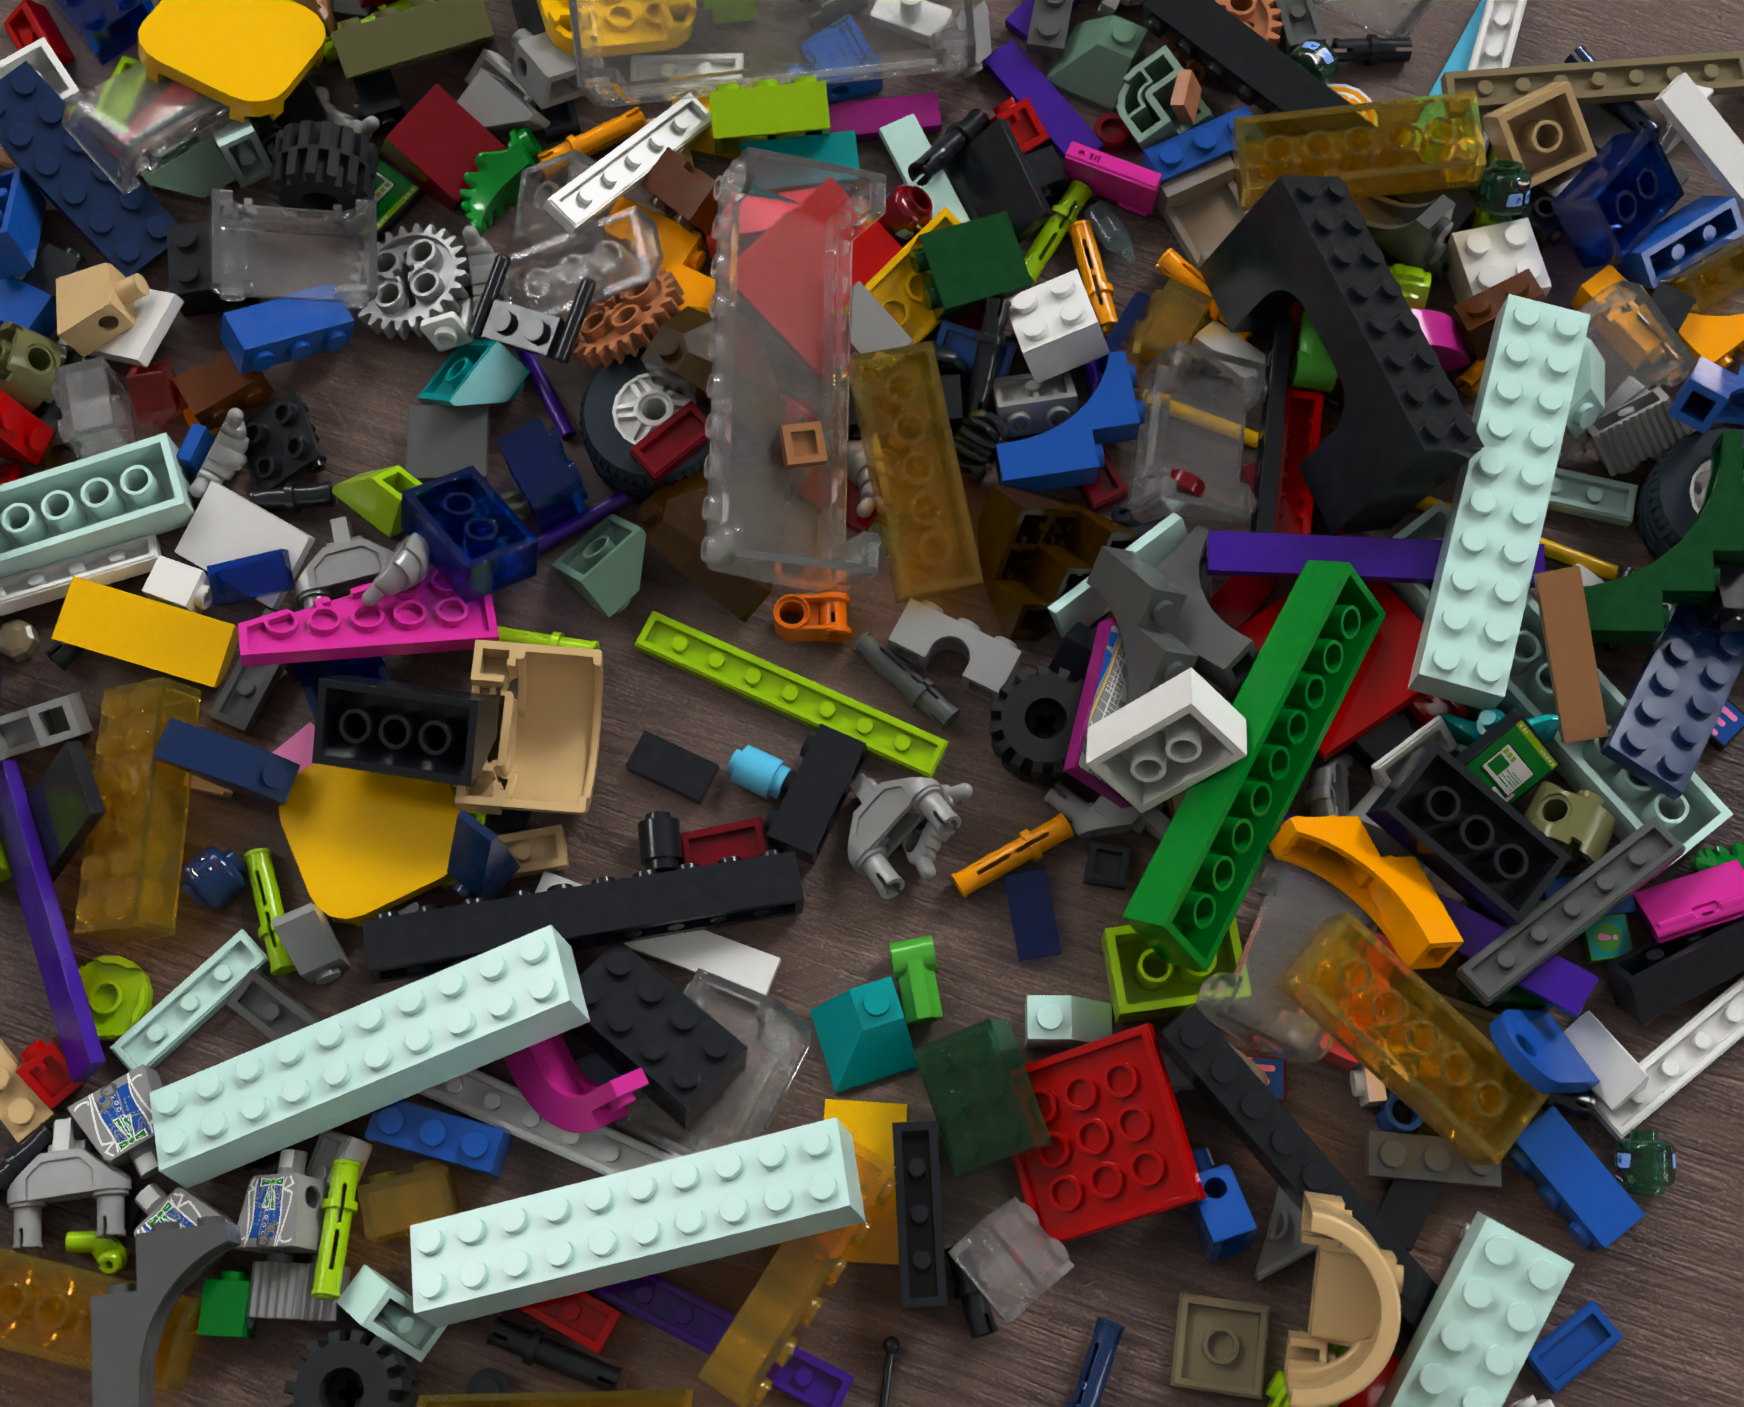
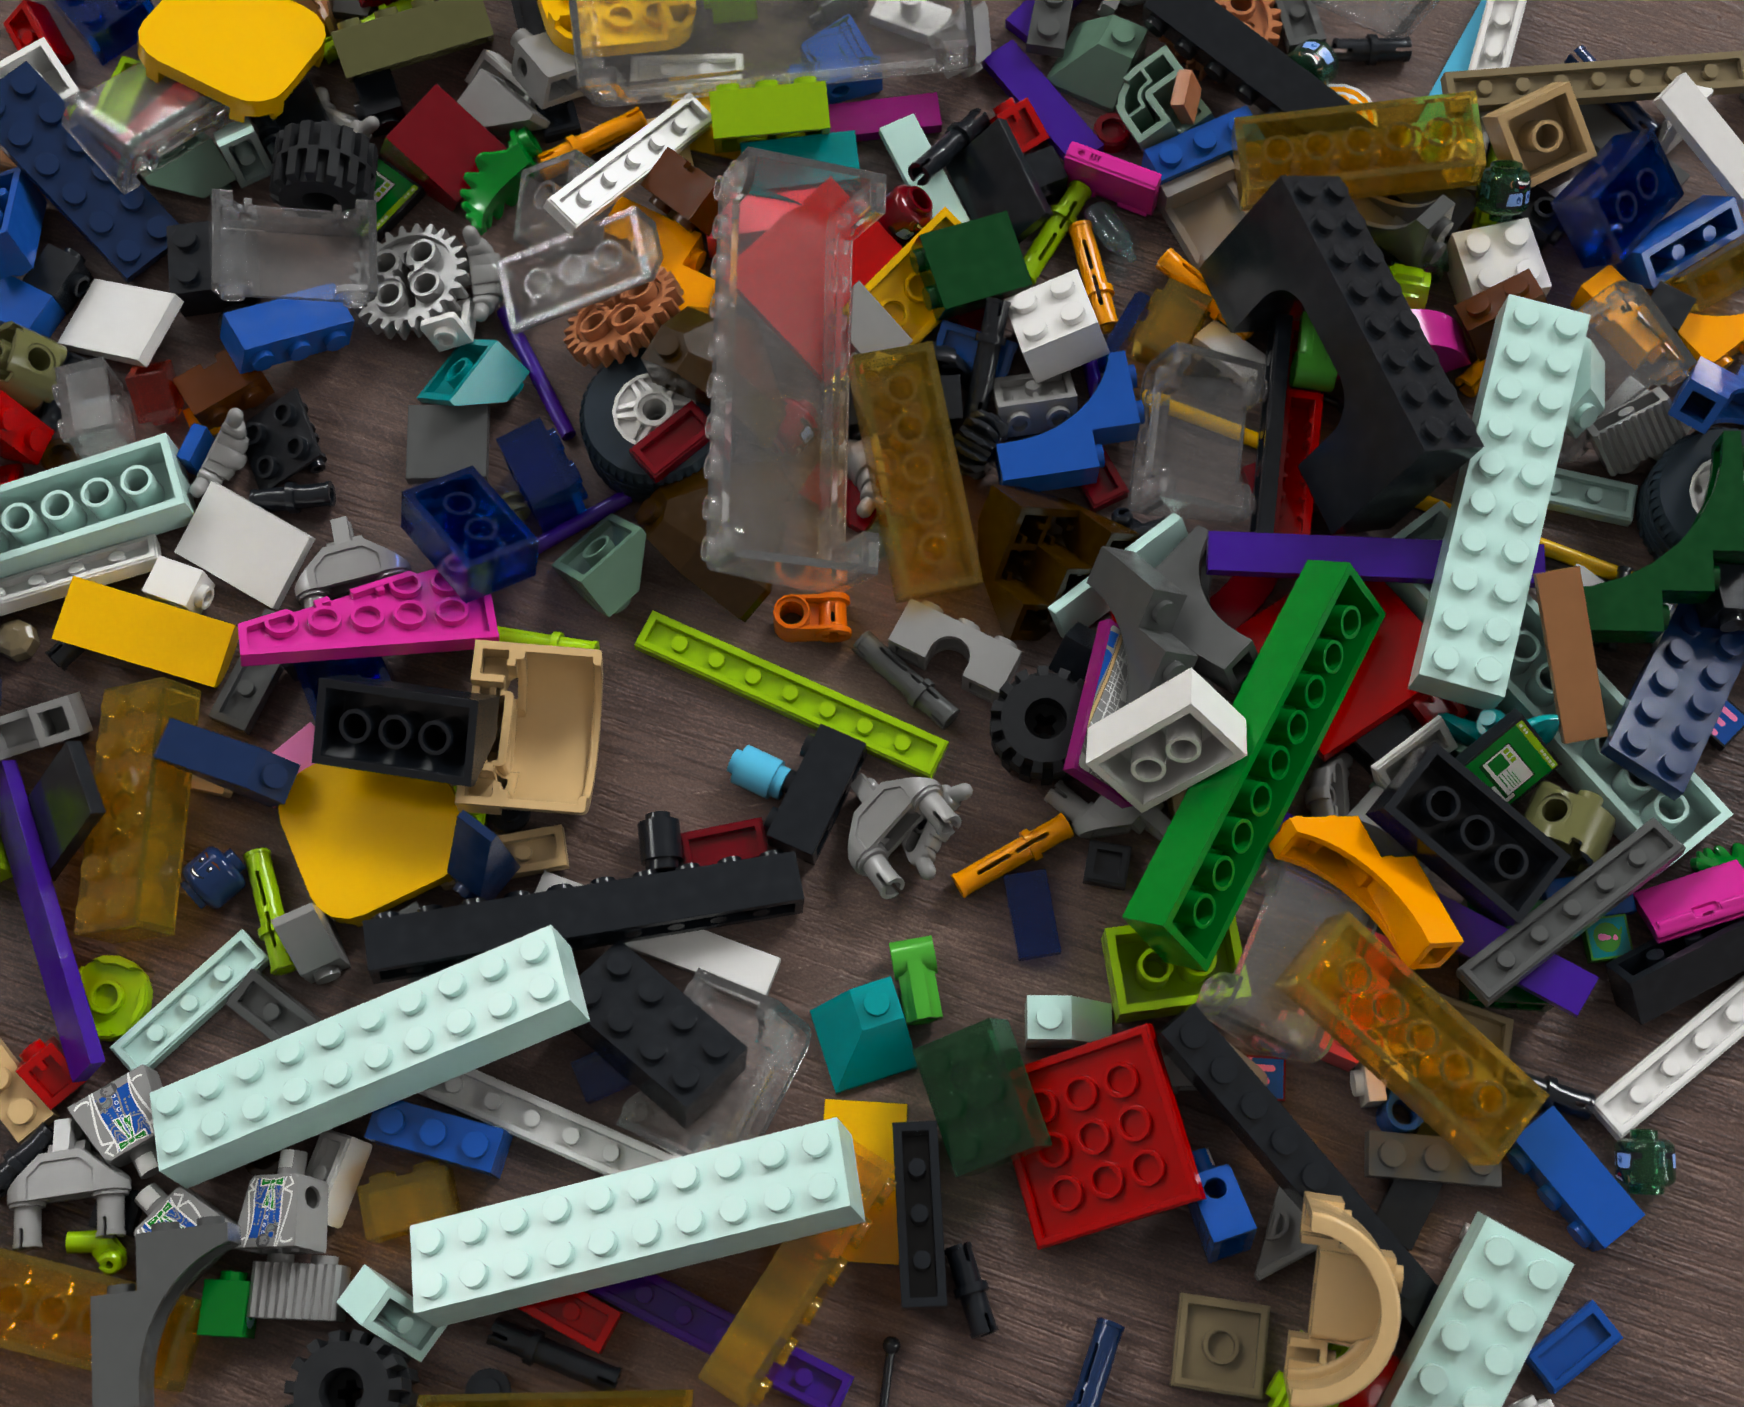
tan torso [56,263,149,357] -> none
clear blue tile [206,549,295,607] -> none
lime pin [310,1159,361,1300] -> none
lime slope [331,465,428,538] -> none
light grey piece [362,533,430,607] -> none
black plate [468,254,596,364] -> none
dark pink arch [505,1034,649,1133] -> none
black tile [625,730,720,805] -> none
medium nougat plate [778,421,828,469] -> none
clear brick [948,1197,1075,1324] -> none
dark red tile [1163,469,1206,502] -> none
blue tile [1489,1009,1600,1094] -> none
white slope [1564,1011,1649,1112] -> none

